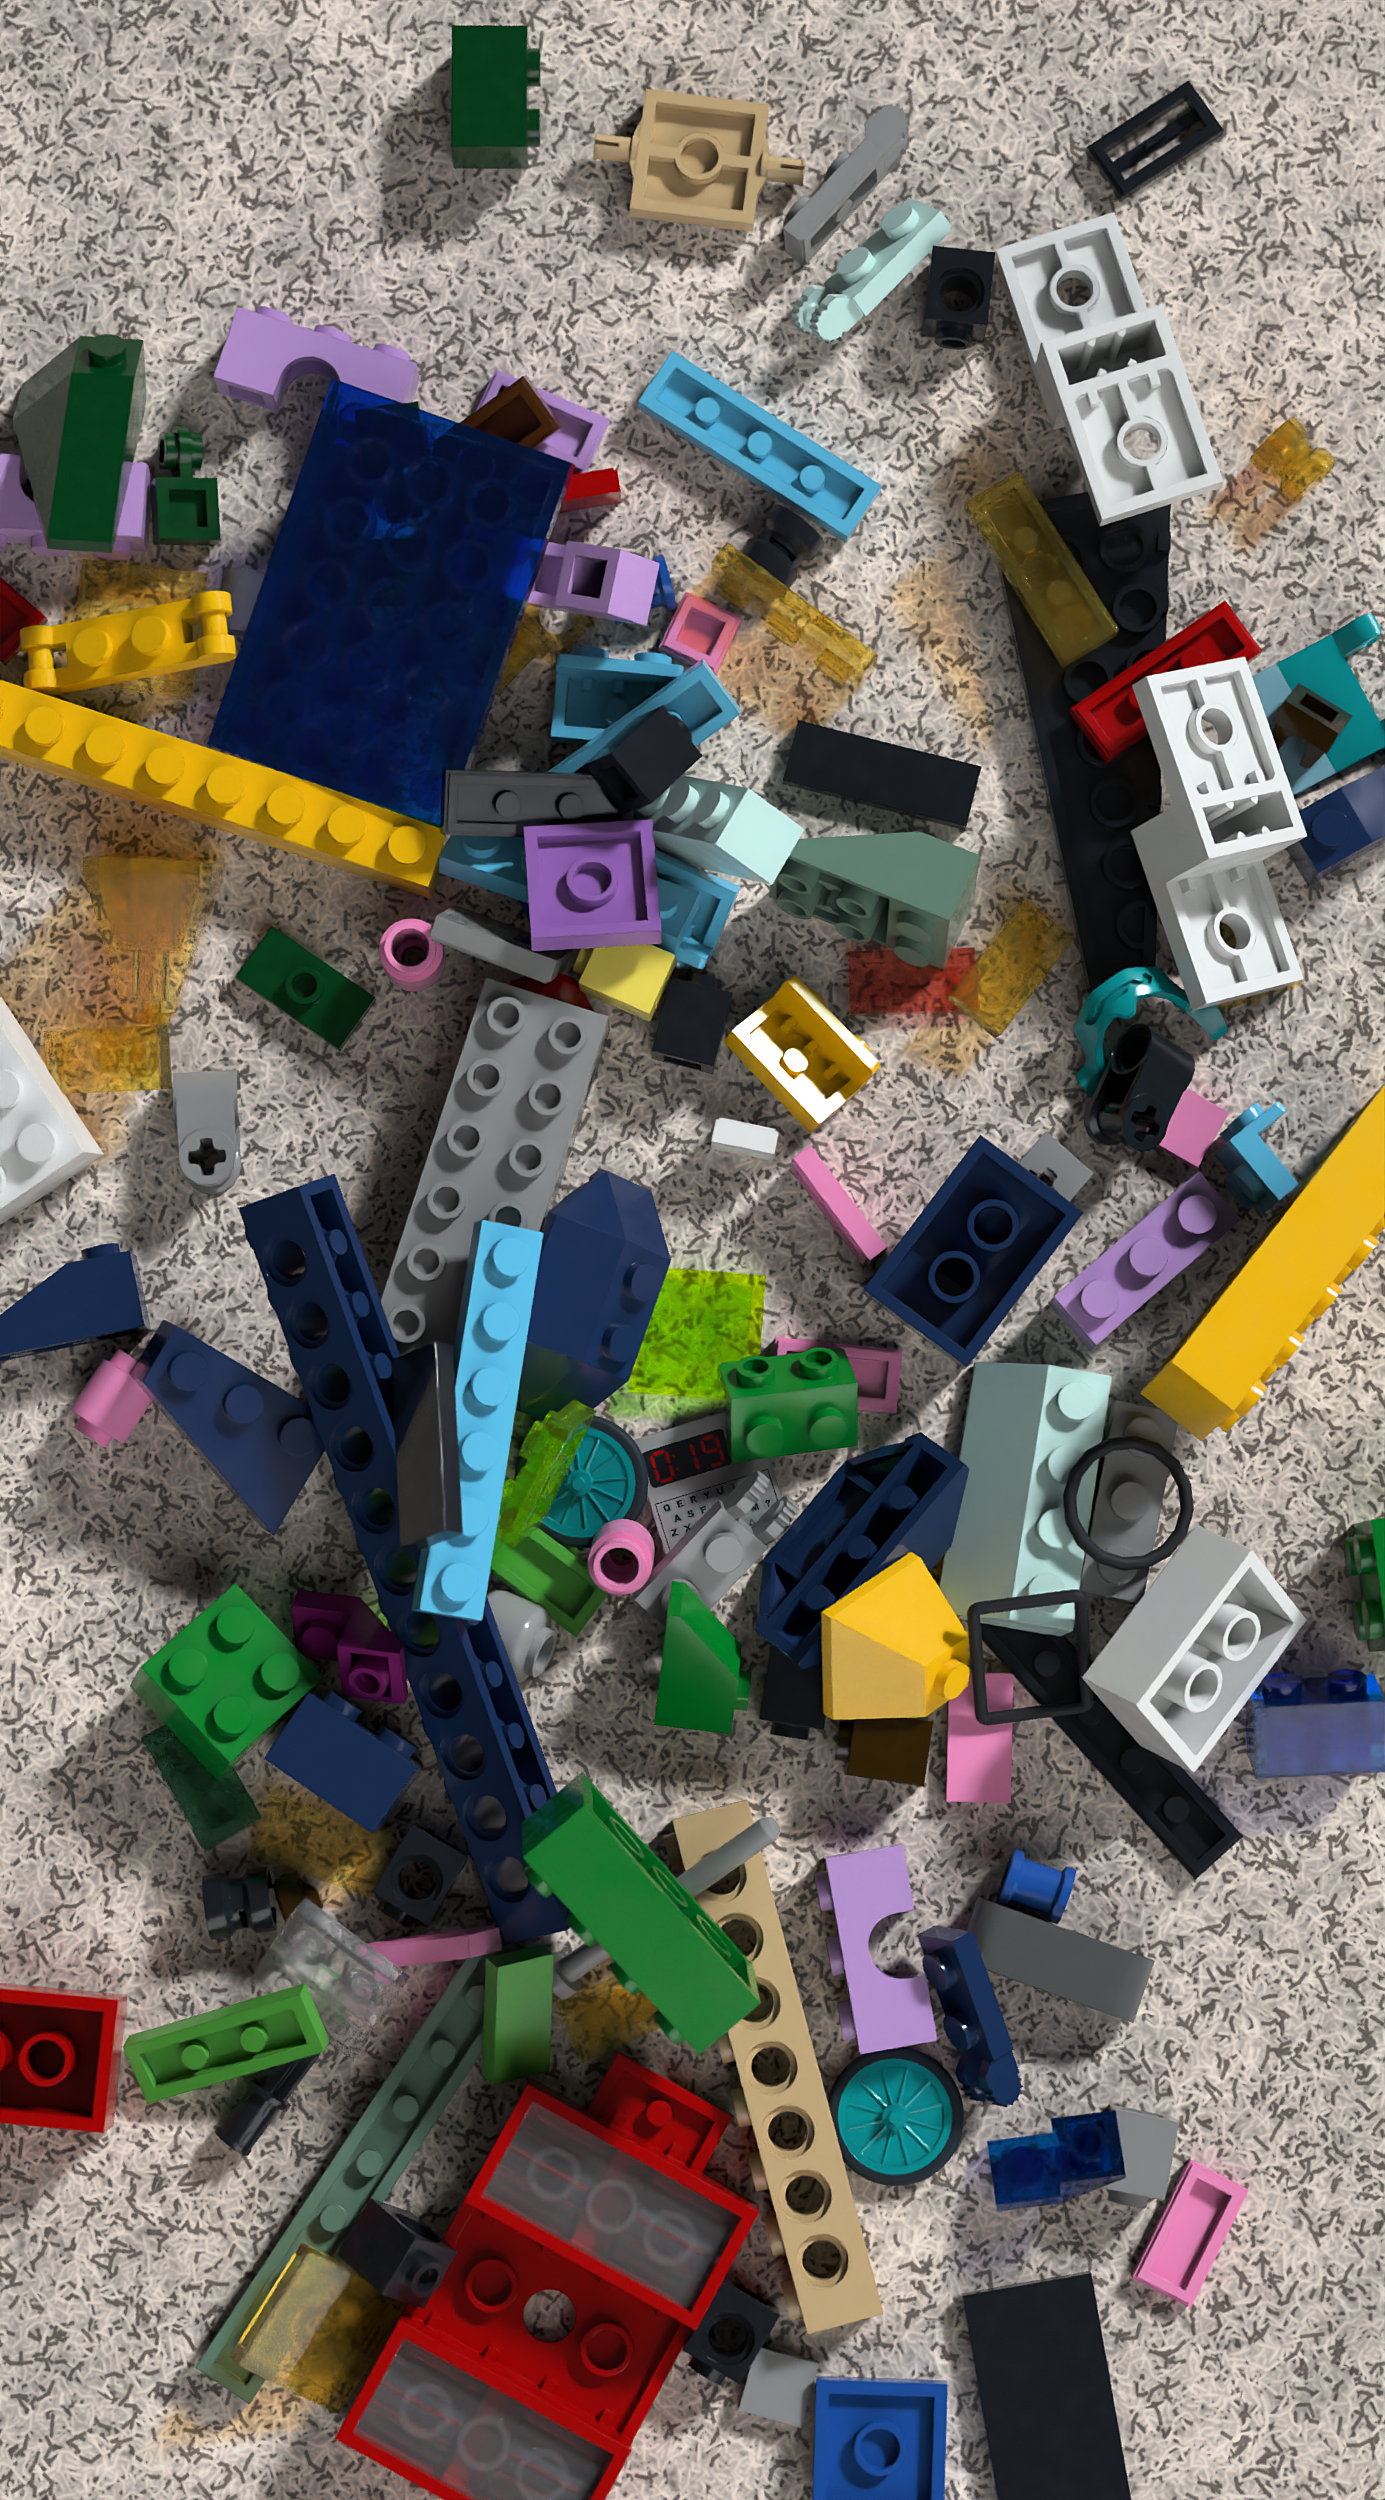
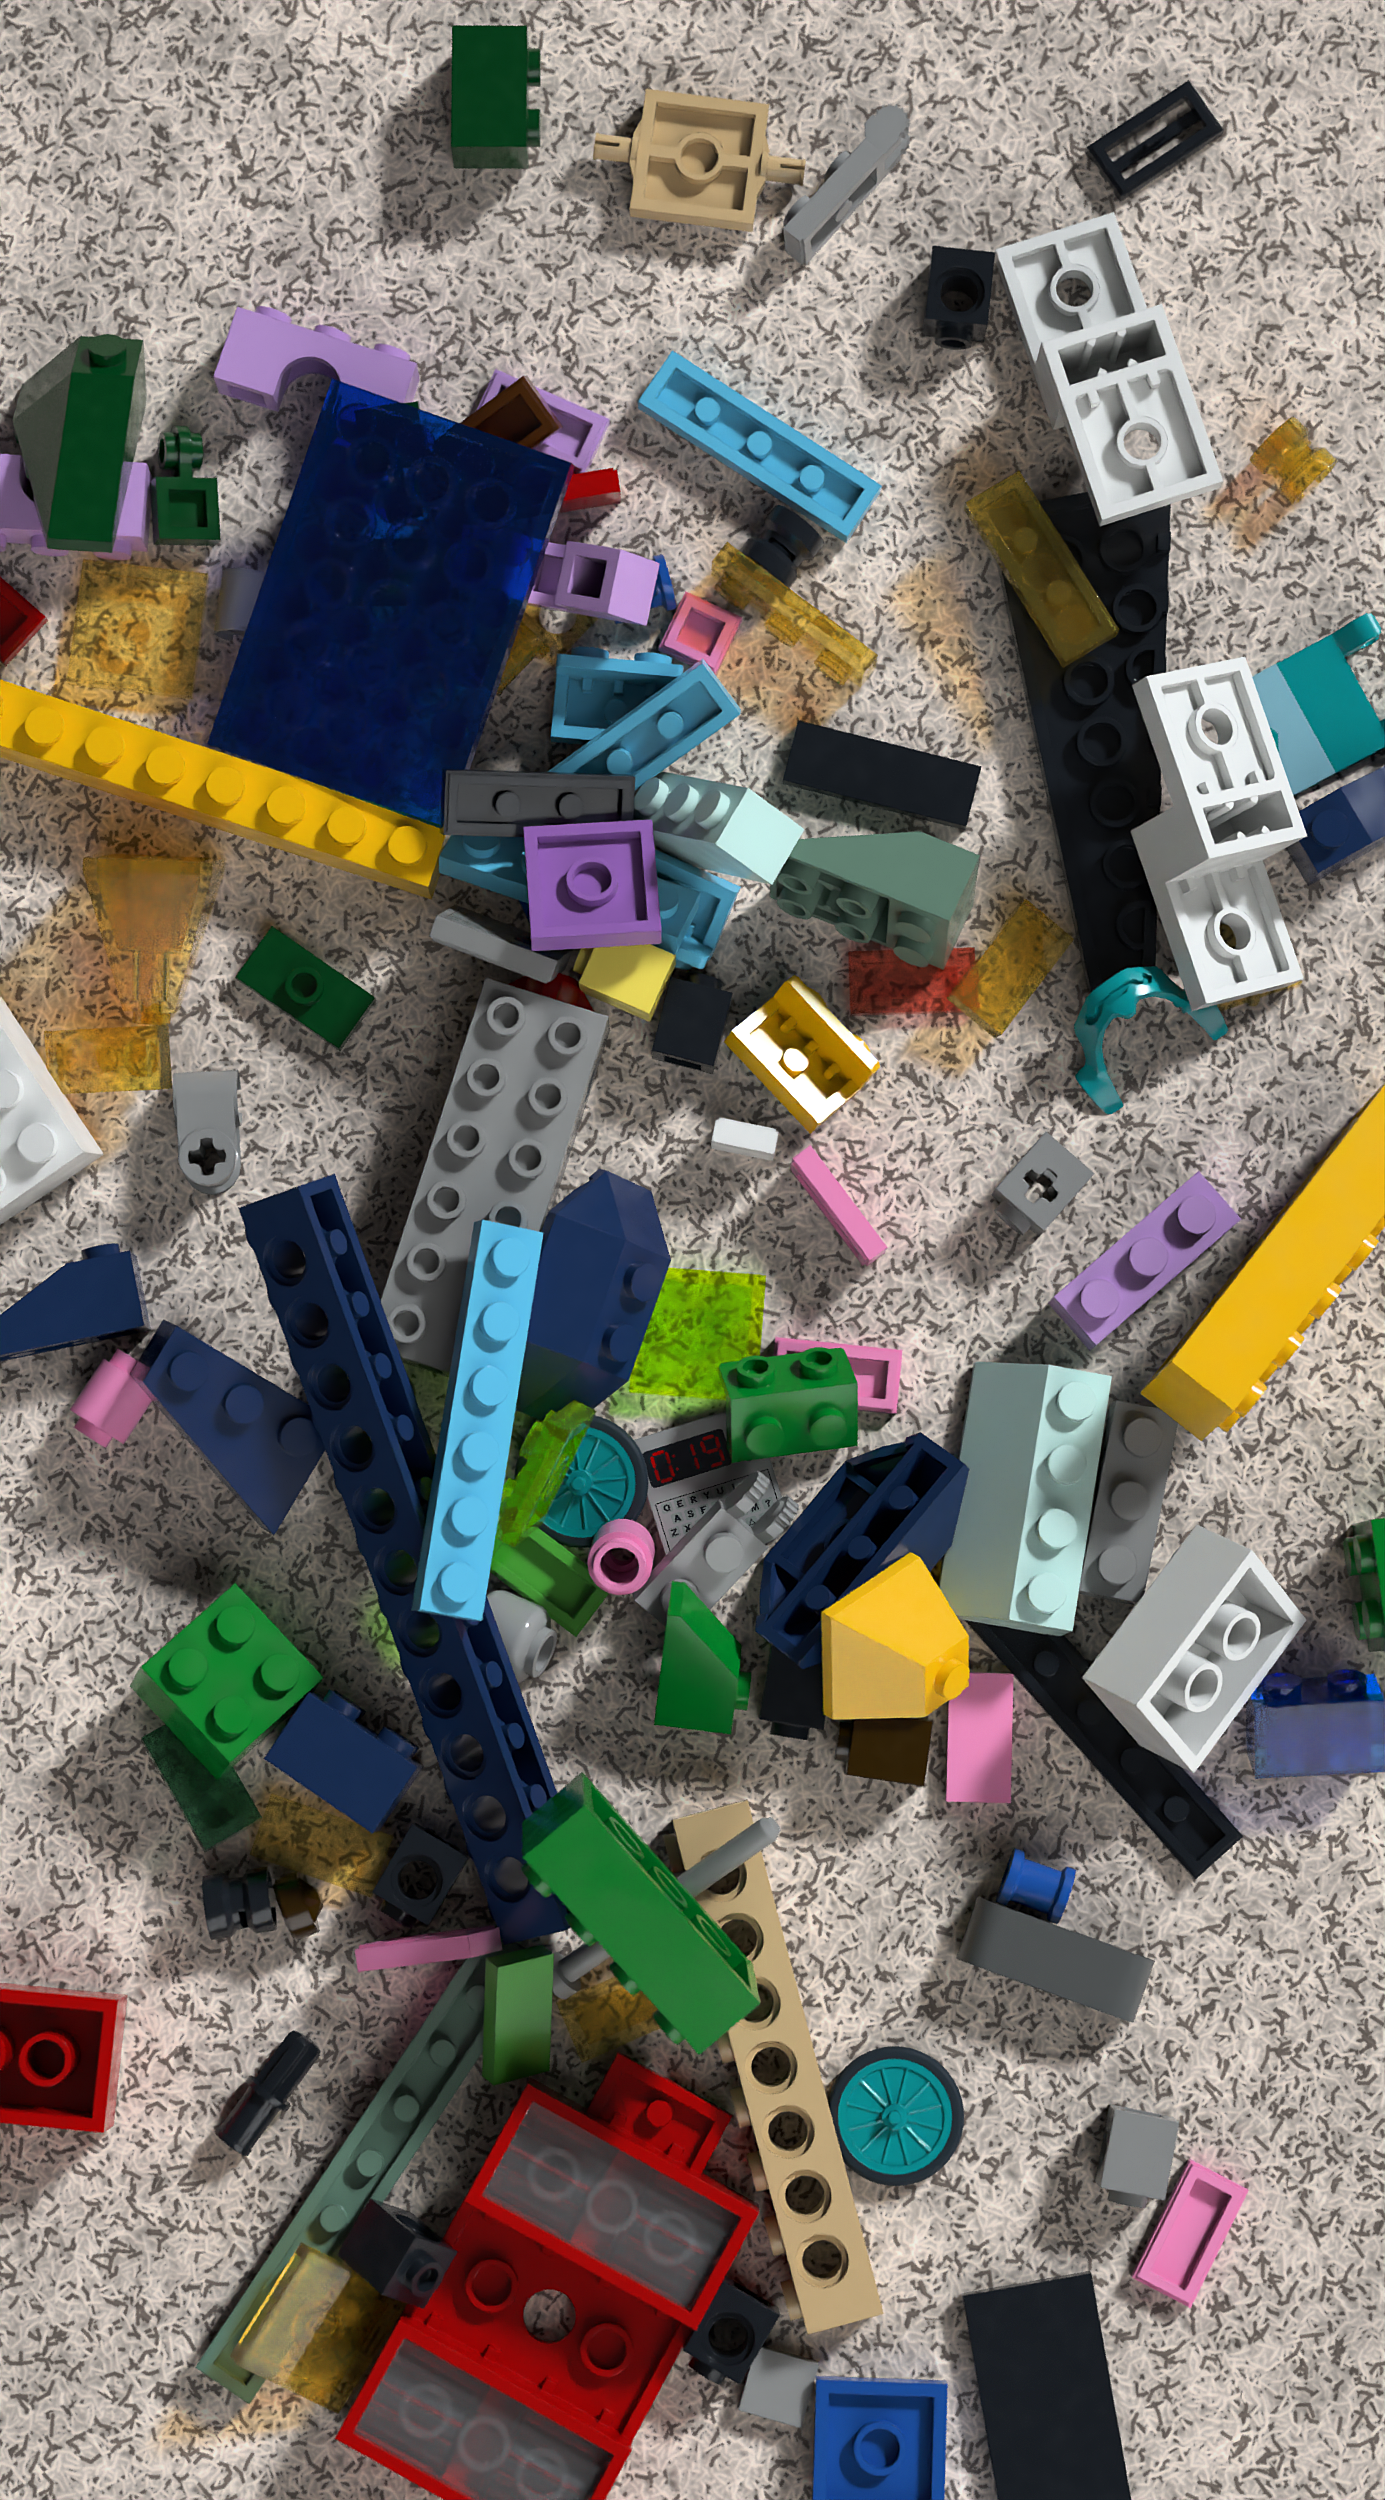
yellow plate [19,591,237,696] -> none
bright green plate [123,1983,330,2104] -> none
clear slope [250,1898,410,2061] -> none
magenta slope [291,1590,408,1704] -> none
bright pink brick [379,919,446,992] -> none
black tile [391,1341,463,1551] -> none
black brick [585,705,703,814] -> none
light aqua hinge [790,198,952,343] -> none
lavender arch [814,1844,937,2054] -> none
dark blue slope [862,1135,1084,1369] -> none
dark blue hinge [917,1926,1023,2107] -> none
black piece [967,1589,1093,1725] -> none
clear blue slope [987,2110,1126,2212] -> none
black piece [1063,1436,1194,1571] -> none
red tile [1070,601,1262,764] -> none
black piece [1084,1023,1195,1152] -> none
bright pink tile [1144,1089,1229,1170] -> none
medium azure bracket [1214,1101,1299,1214] -> none
dark brown tile [1272,683,1352,769] -> none

